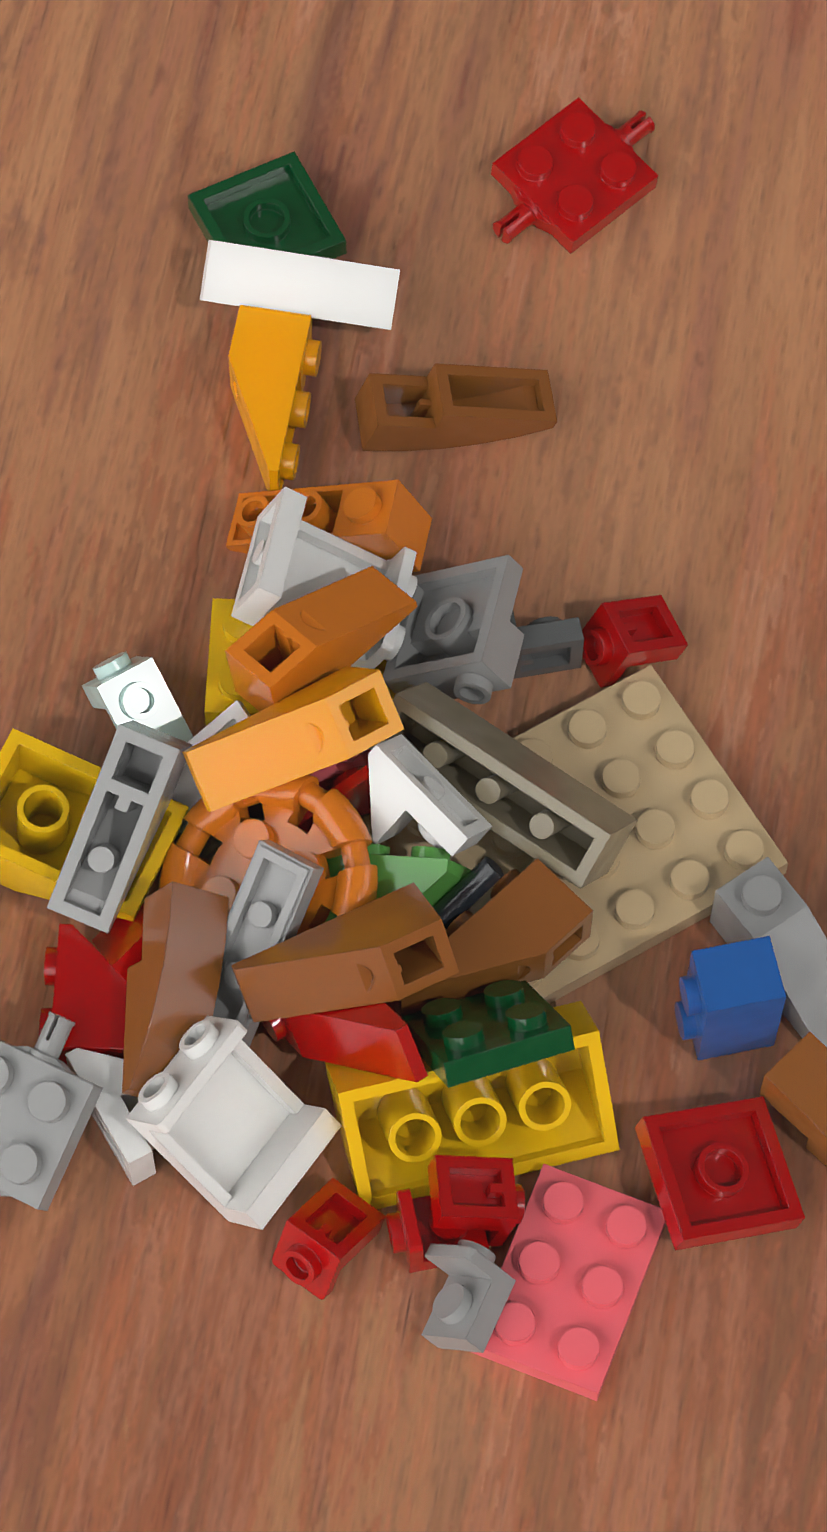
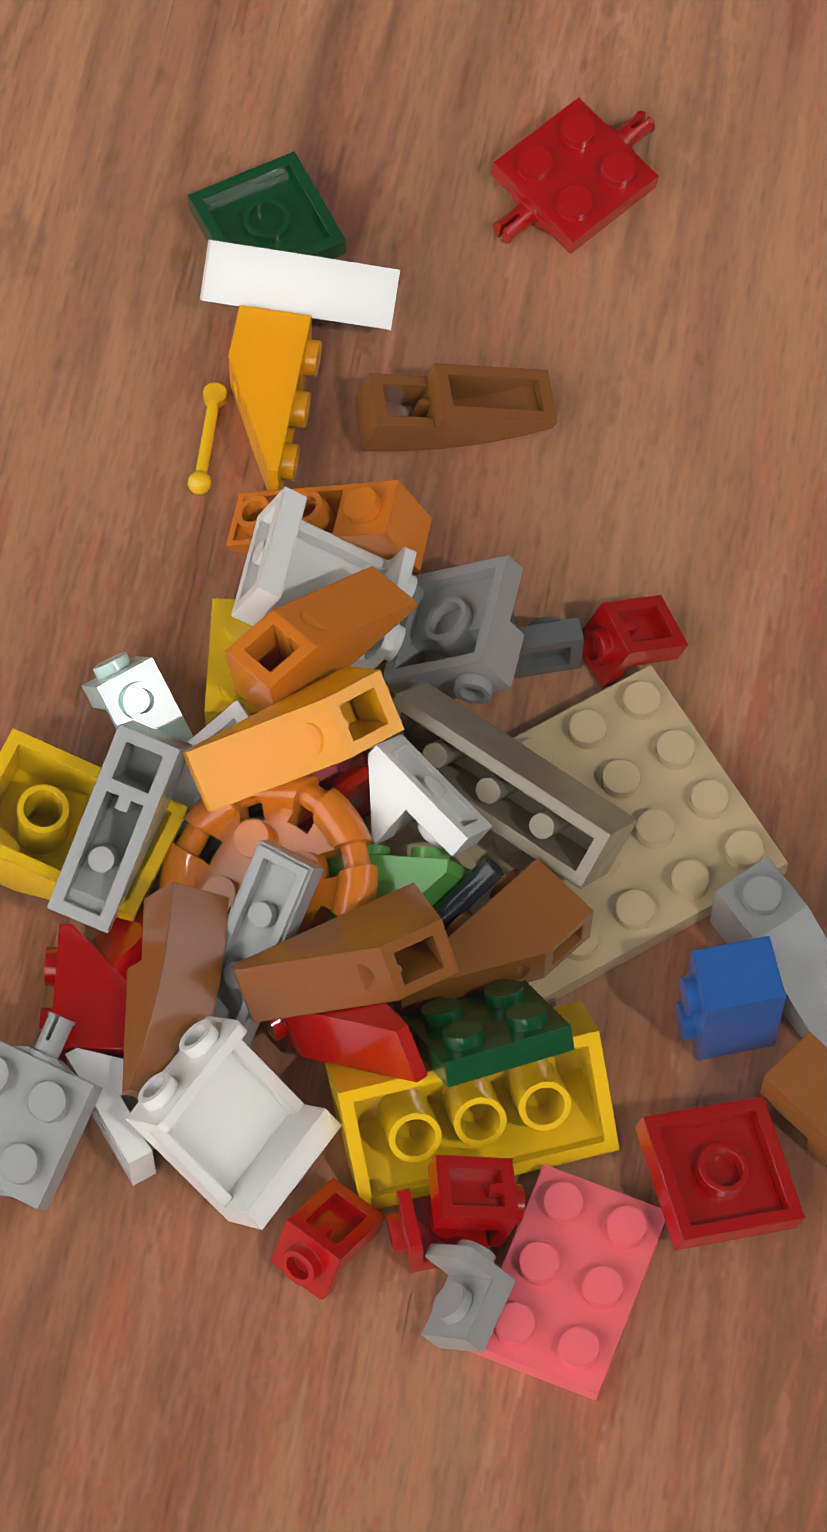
none -> yellow hinge [187,382,227,495]

